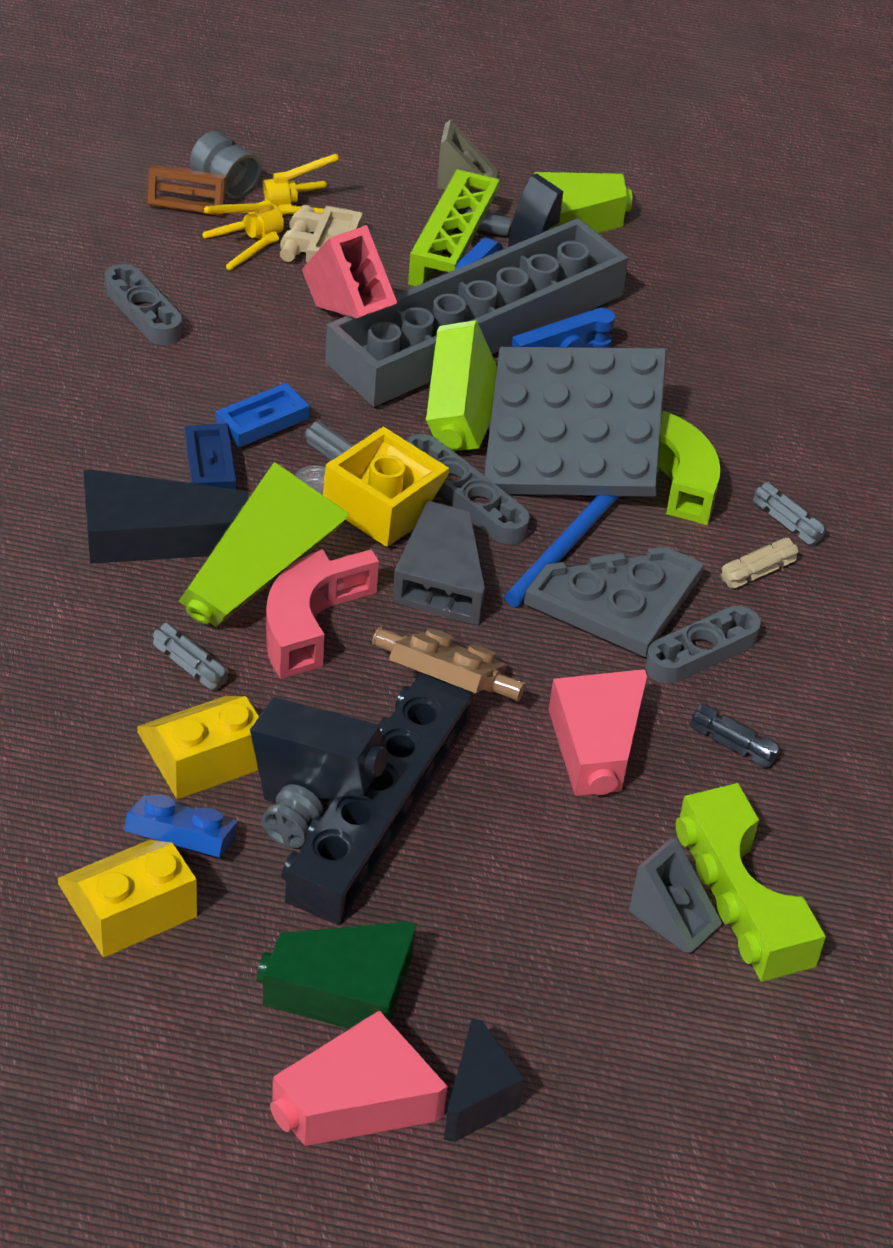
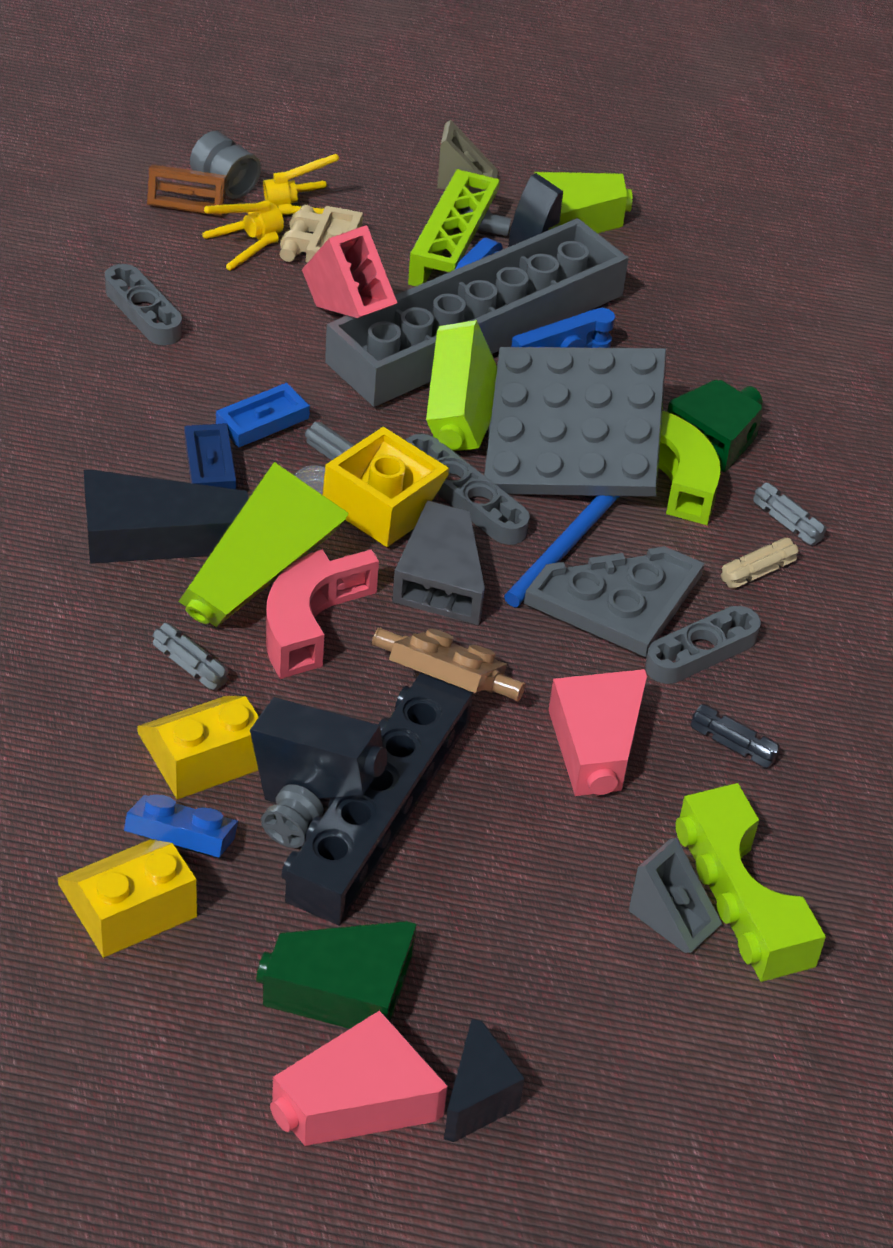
none -> dark green torso [667,380,763,472]

